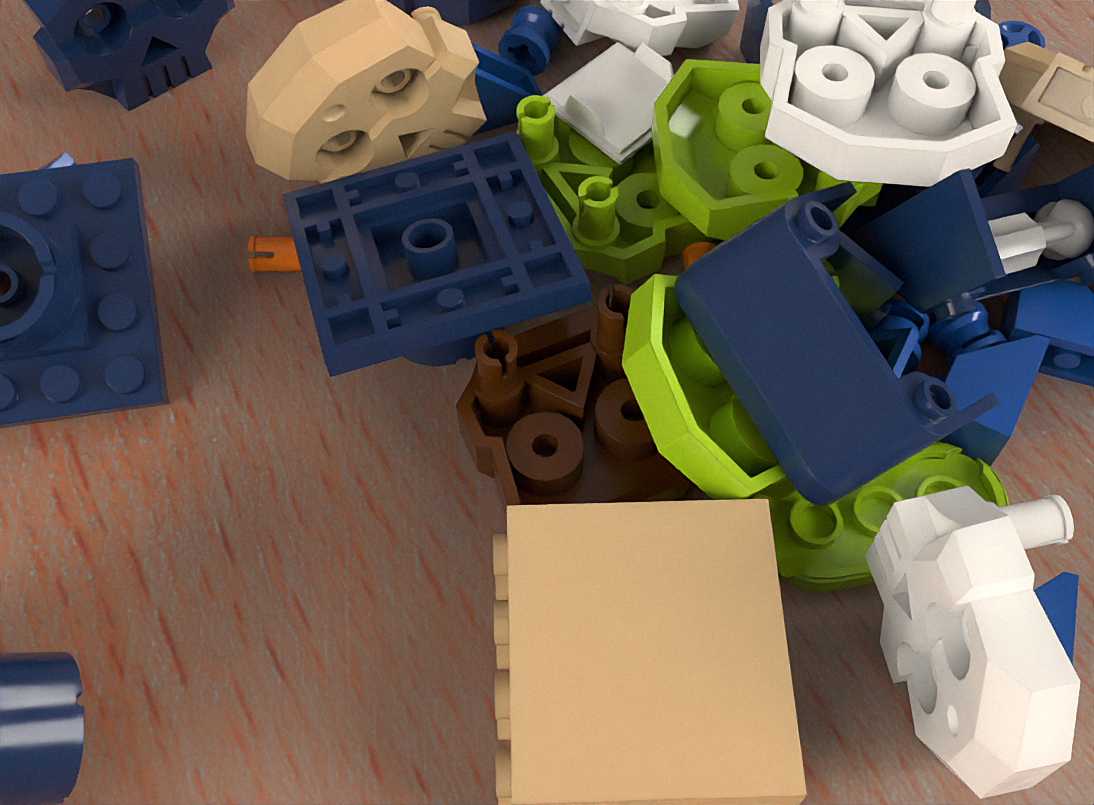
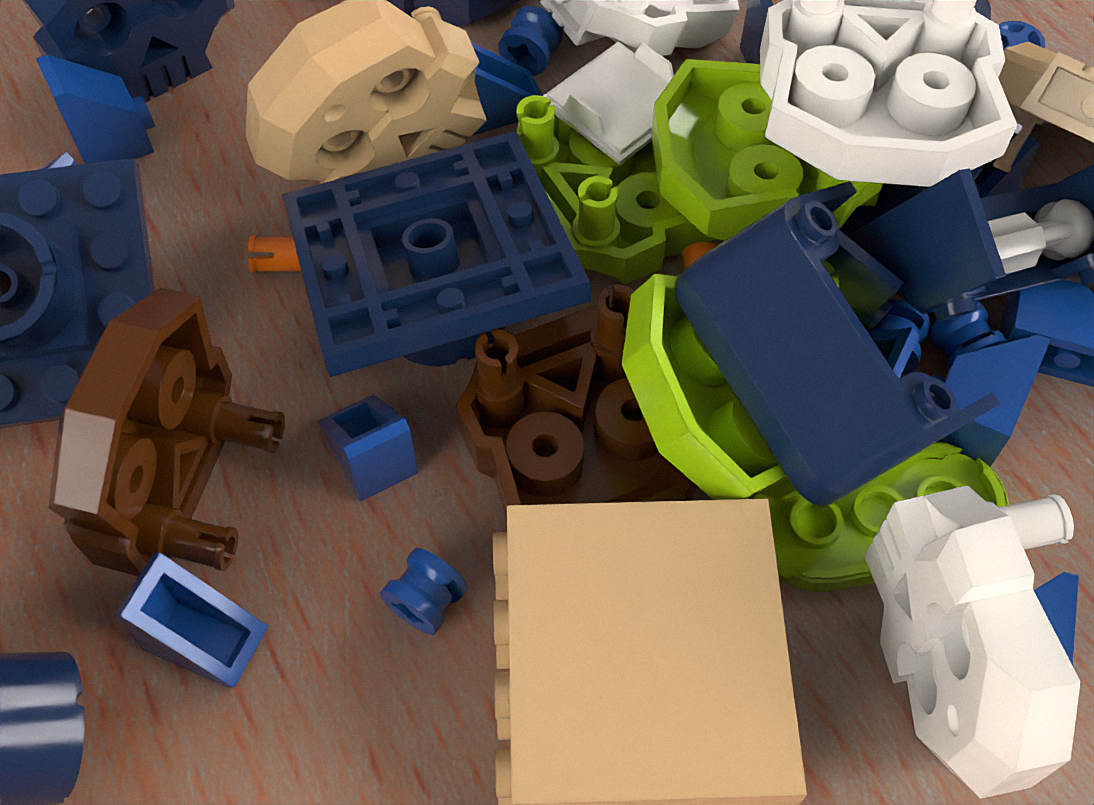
none -> blue slope [36,54,155,164]
none -> reddish brown brick [48,288,285,577]
none -> blue slope [114,552,269,688]
none -> blue slope [317,394,418,502]
none -> blue wheel [380,548,468,635]

